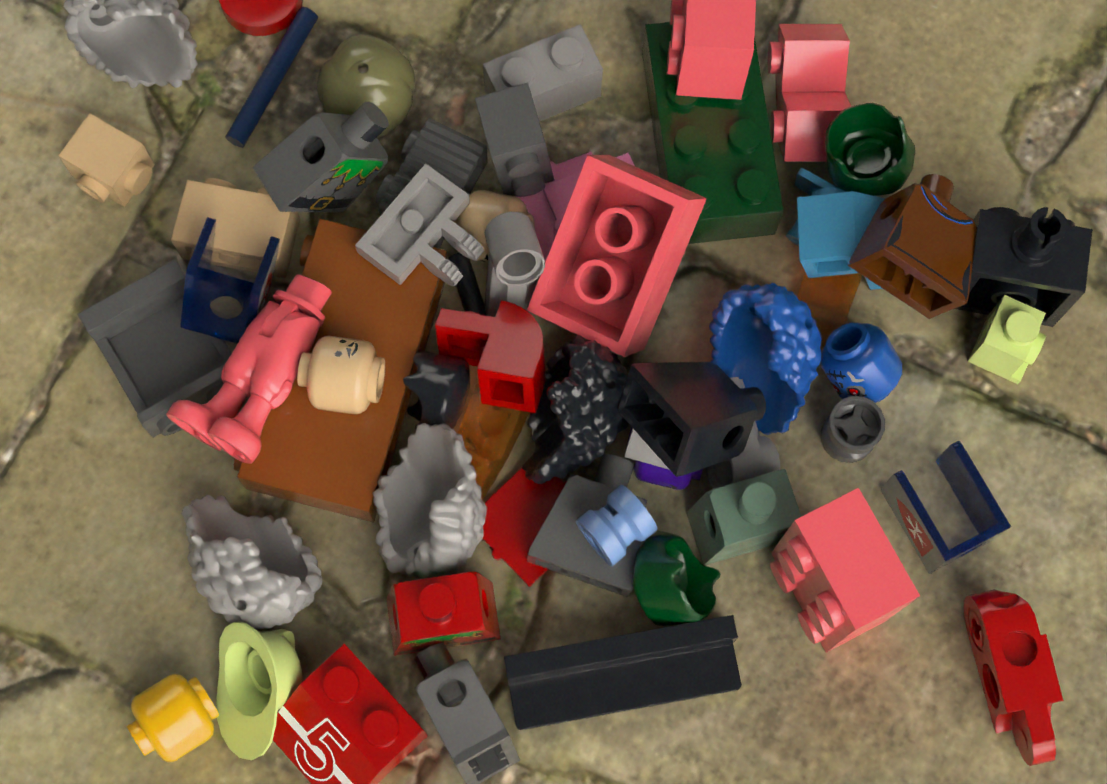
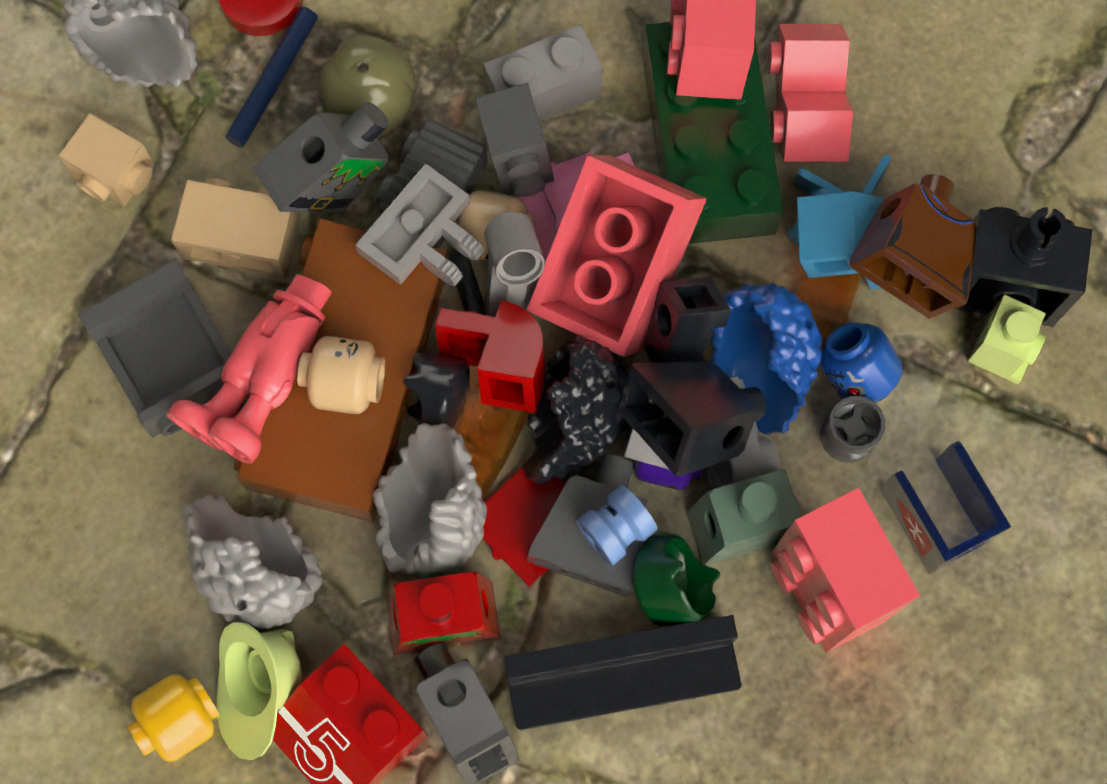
clear blue piece [180,217,280,344] -> none
dark green hair [825,103,916,196] -> none
red piece [963,589,1064,766] -> none
none -> black leg [644,277,731,363]

